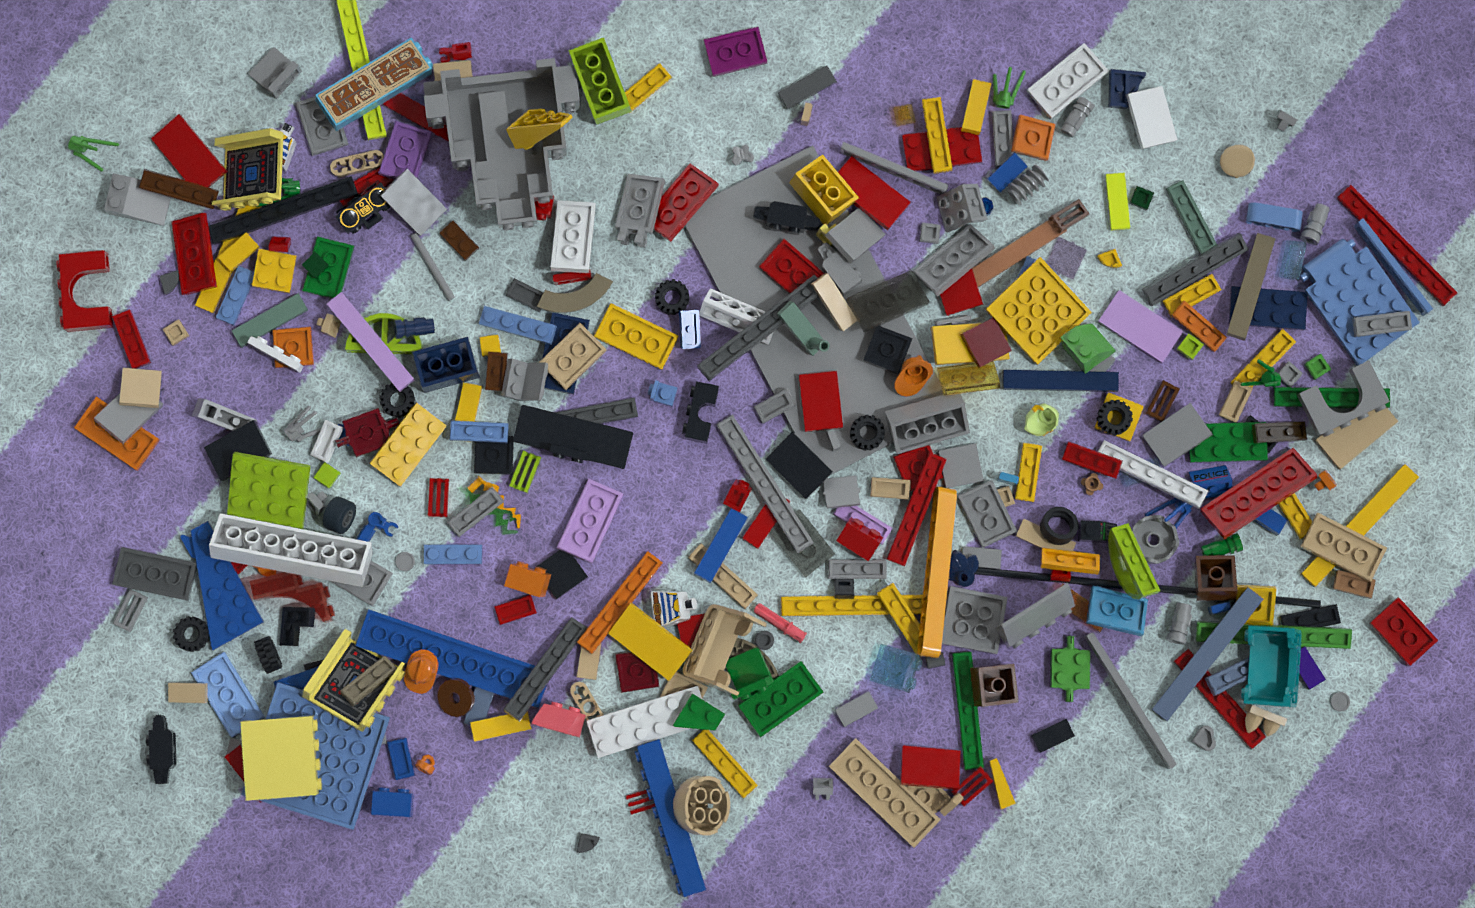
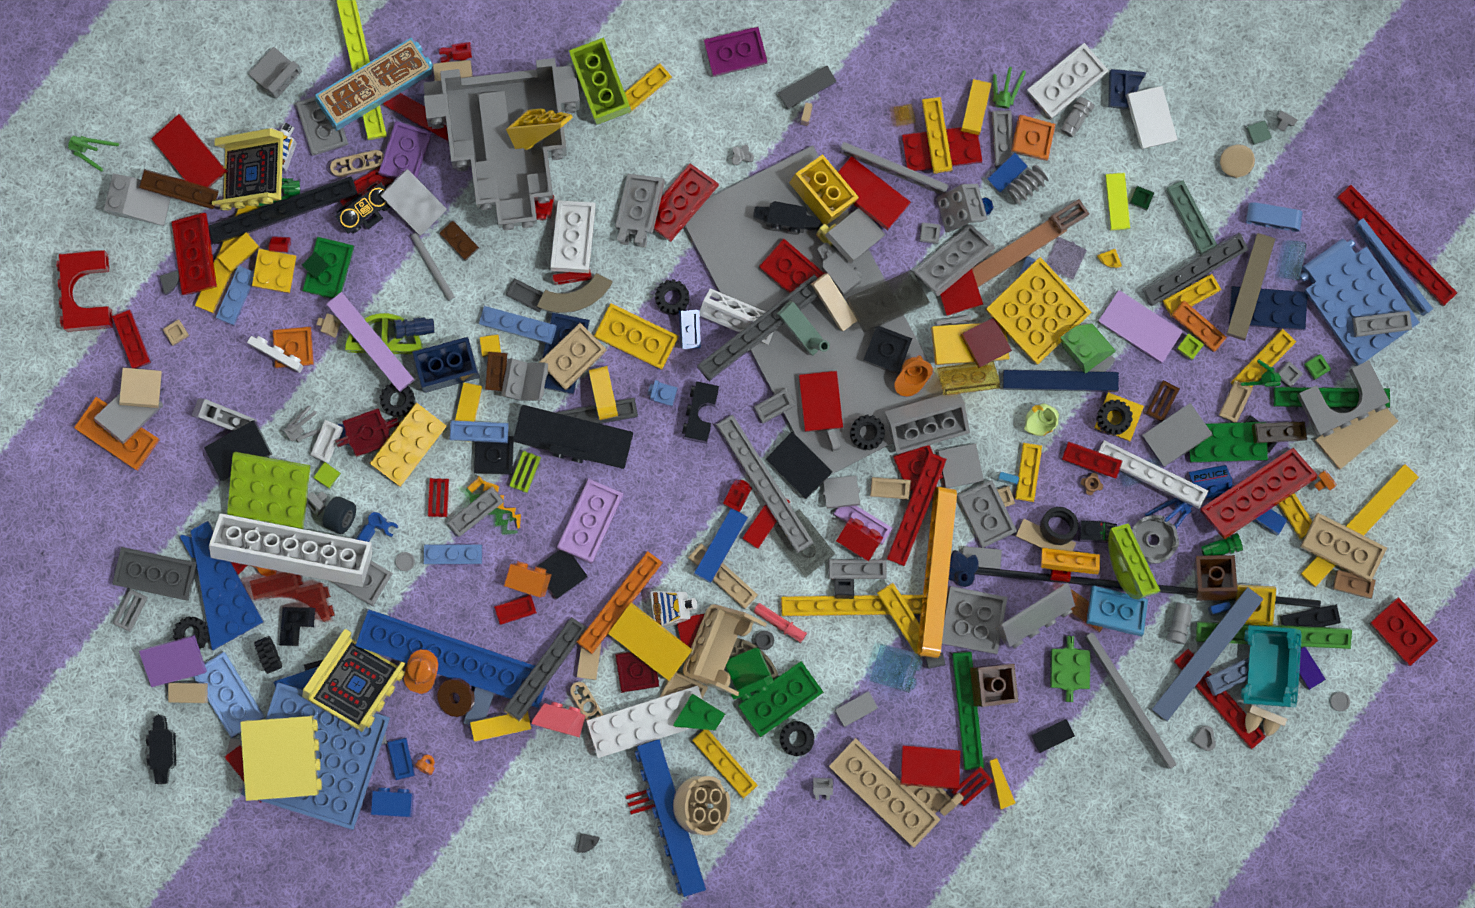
sand green tile [232,293,308,348] -> none
dark tan tile [340,656,397,706] -> none
light grey axle [1300,204,1330,245] -> none
none -> medium lavender tile [139,635,207,687]
none -> yellow beam [589,366,618,420]
none -> black tyre [779,721,815,757]
none -> sand green tile [1246,120,1272,145]

